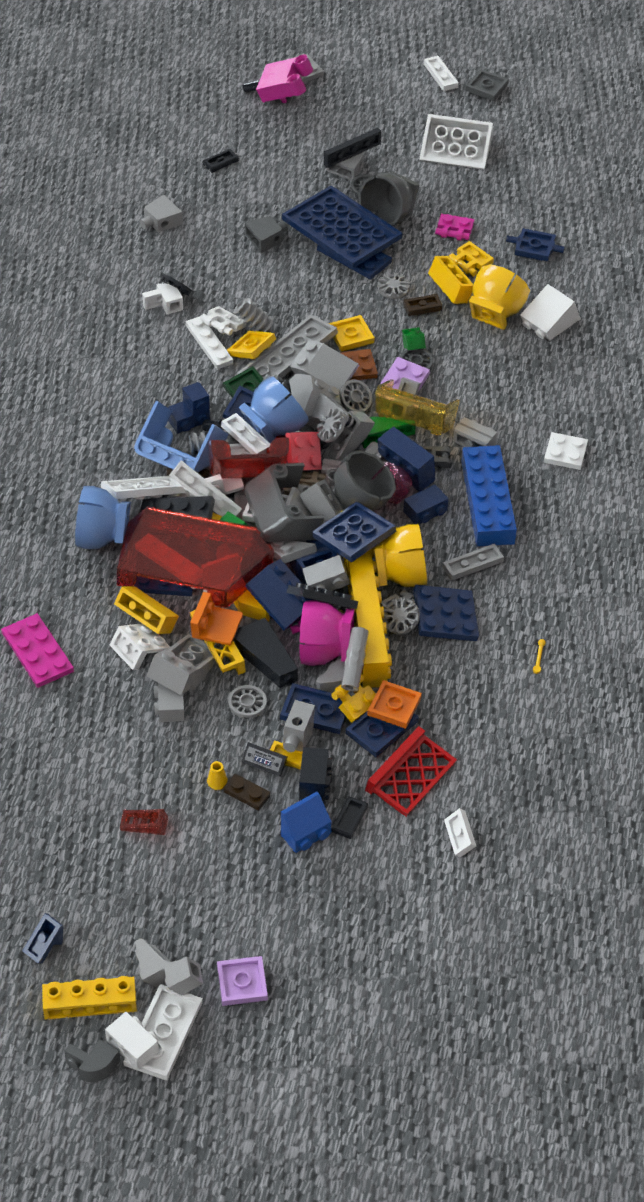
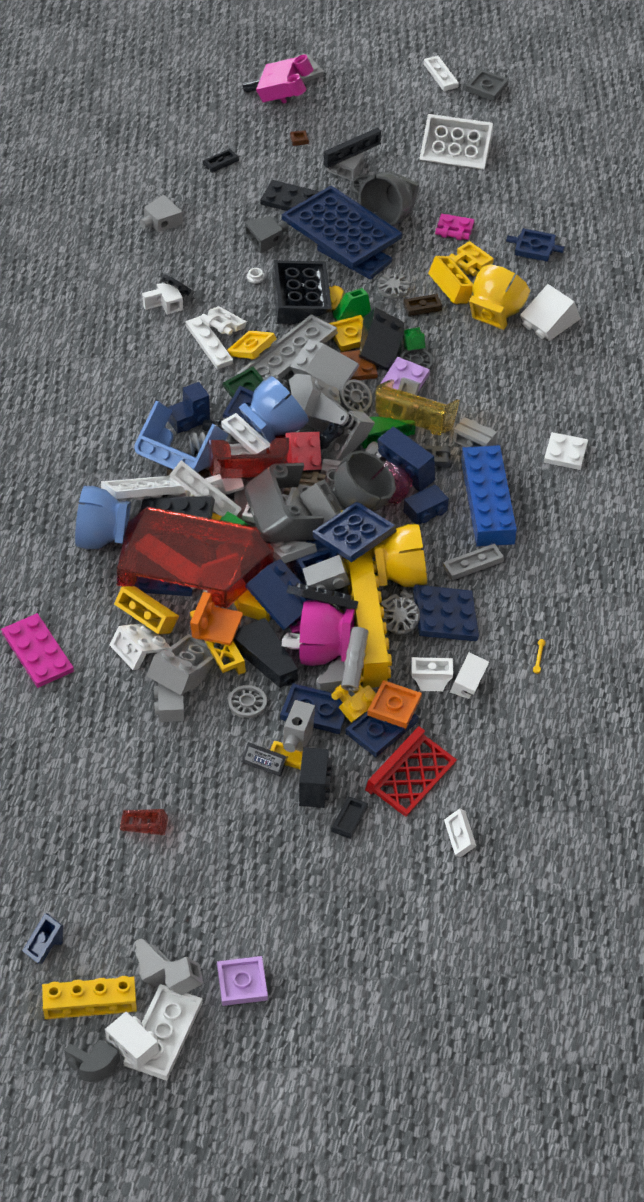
yellow cone [207,761,228,790] -> none
dark brown plate [223,774,271,811] -> none
light grey piece [233,298,273,332] -> none
blue slope [281,792,331,853] -> none
light grey wheel [317,408,346,443] -> none
none -> white plate [247,268,264,284]
none -> black plate [260,180,319,211]
none -> black slope [272,260,332,324]
none -> white plate [281,632,305,649]
none -> reddish brown tile [290,130,309,146]
none -> yellow bracket [329,285,345,311]
none -> green slope [333,288,371,321]
none -> black slope [359,307,405,371]
none -> white slope [411,657,453,691]
none -> white hinge [450,652,489,699]

